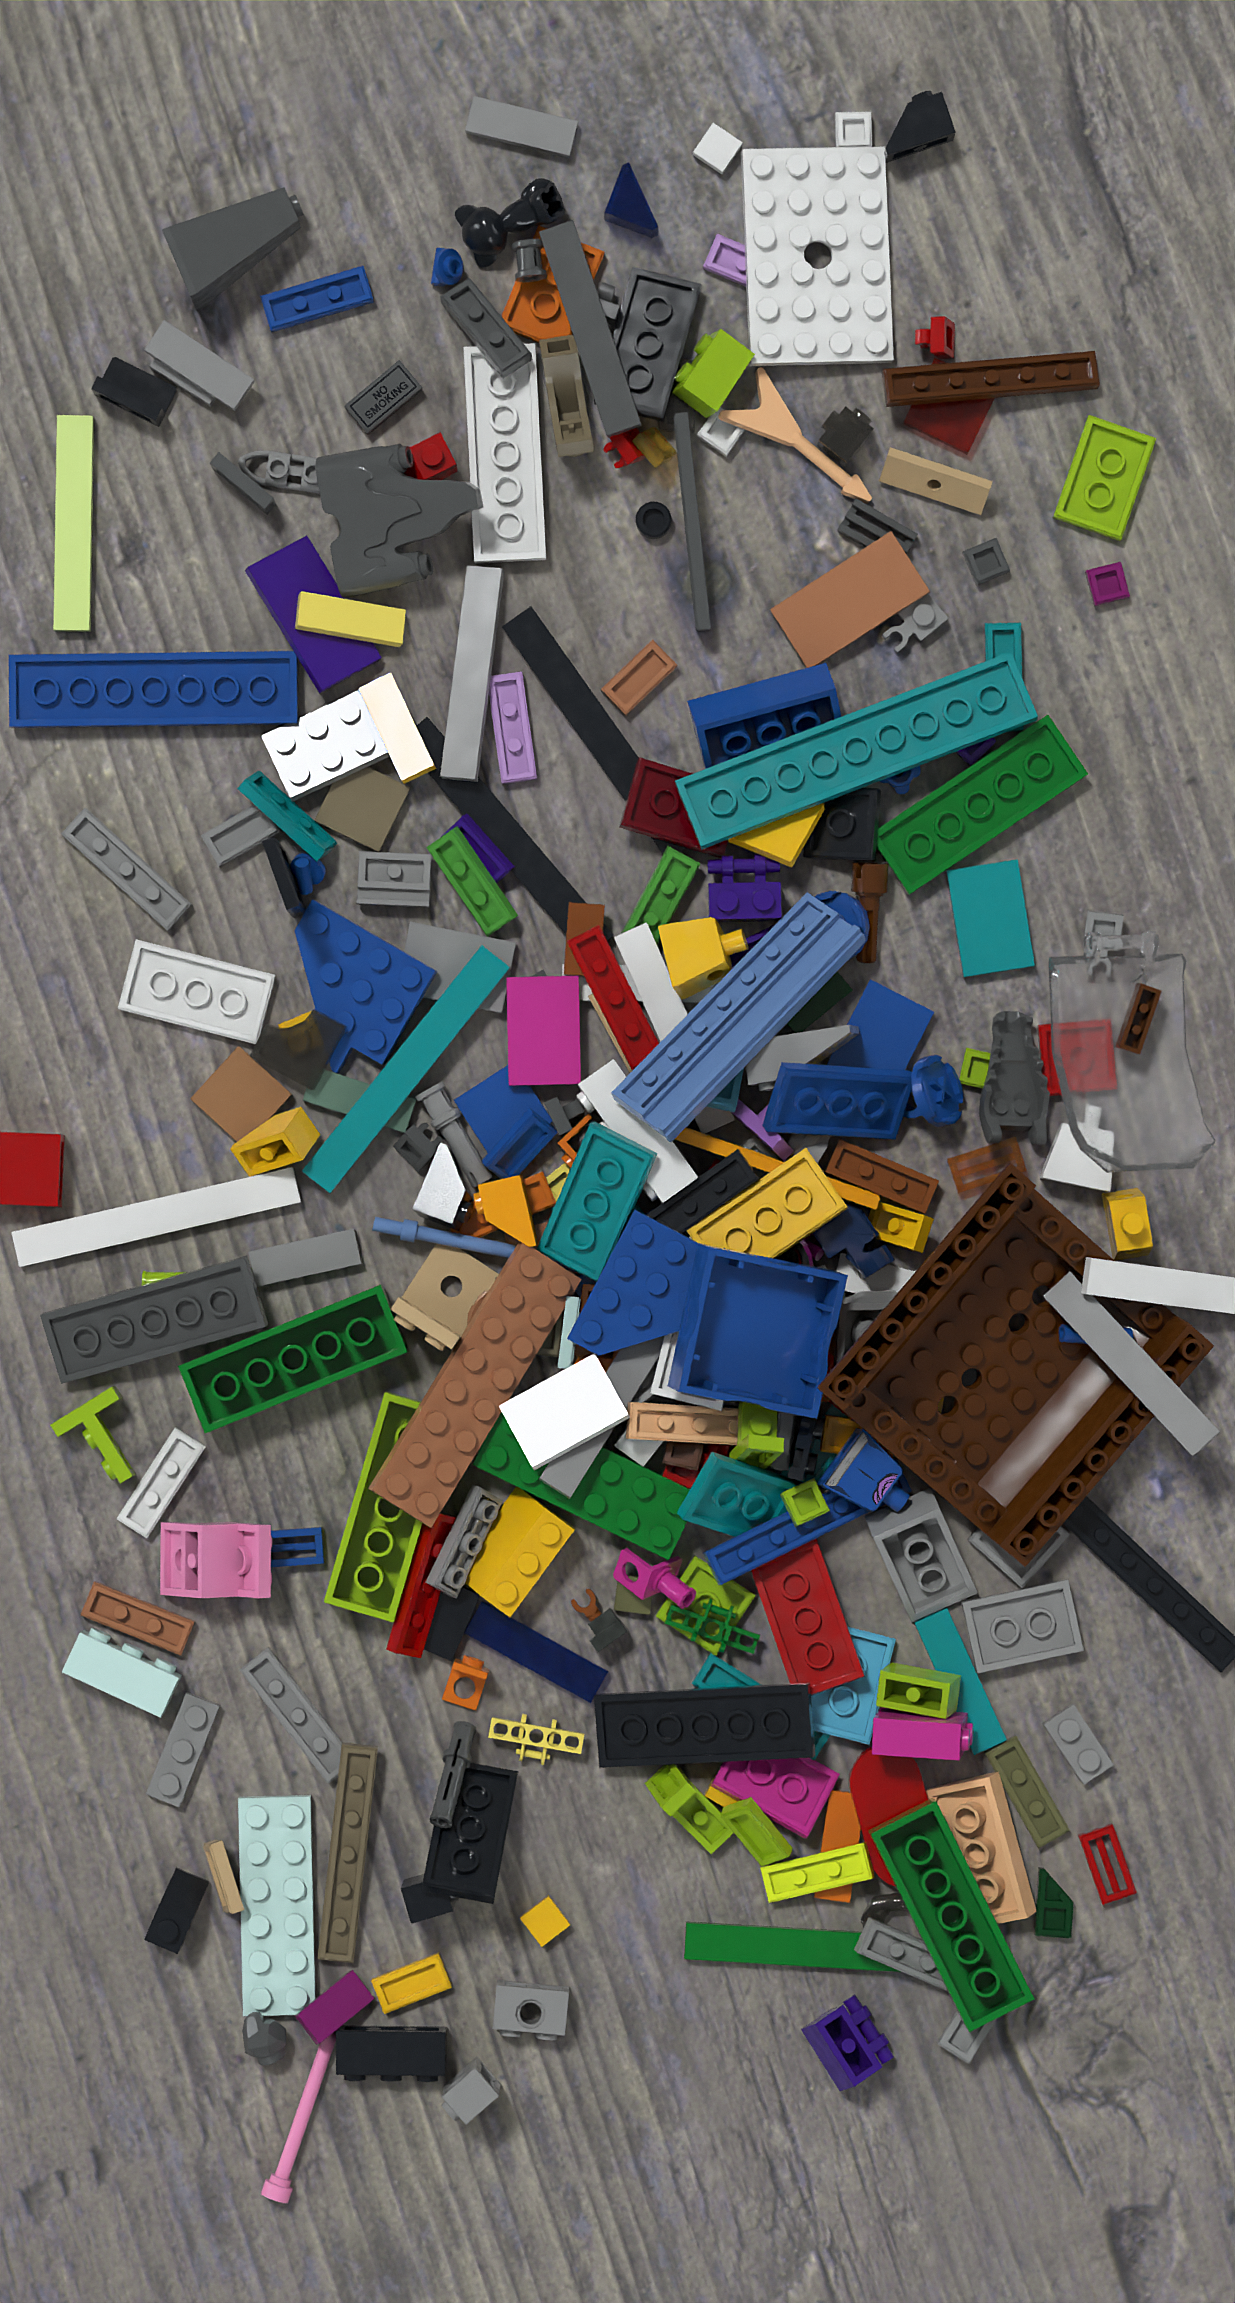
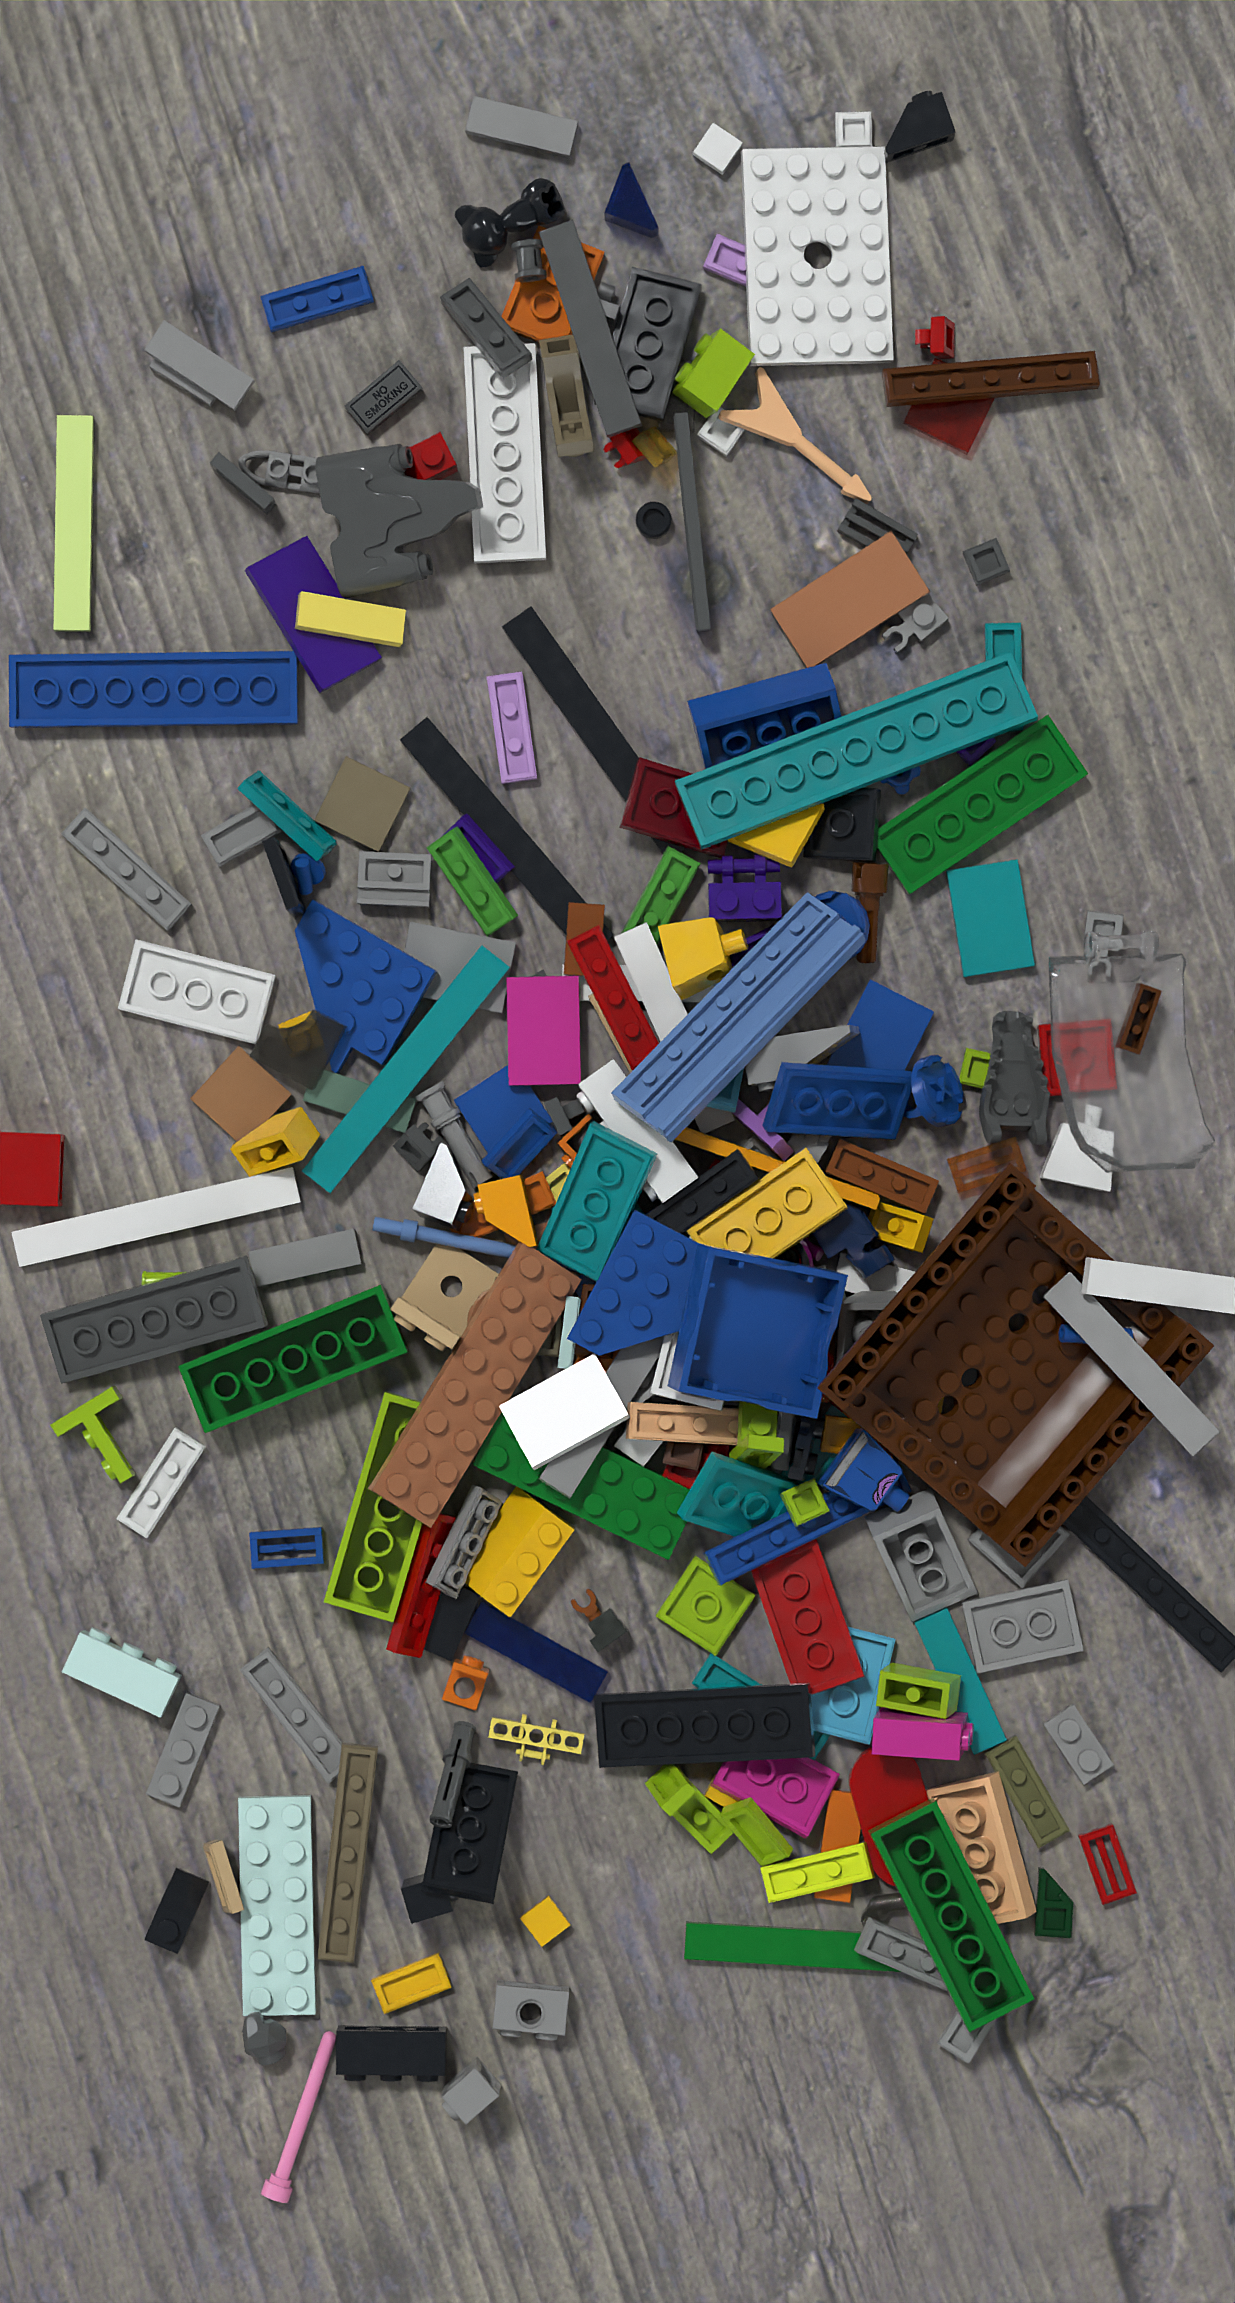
nougat tile [81,1581,195,1655] -> none
black panel [91,357,177,427] -> none
bright pink bracket [160,1522,273,1598] -> none
dark grey slope [162,187,304,311] -> none
plate [262,690,390,802] -> none
magenta tile [295,1970,375,2045] -> none
tile [359,673,436,784] -> none
blue plate [431,248,463,287] -> none
light grey tile [440,565,504,782] -> none
nougat tile [601,640,678,716] -> none
dark pink bracket [613,1548,696,1609] -> none
olive tile [614,1575,652,1615] -> none
green piece [665,1598,760,1654] -> none
dark green tile [787,971,853,1033] -> none
dark purple brick [801,1994,894,2091] -> none
clear smoke brick [817,406,874,468] -> none
tan tile [879,447,993,515] -> none
lime tile [1053,415,1156,541] -> none
magenta tile [1085,561,1130,607] -> none
yellow torso [1102,1188,1153,1261] -> none

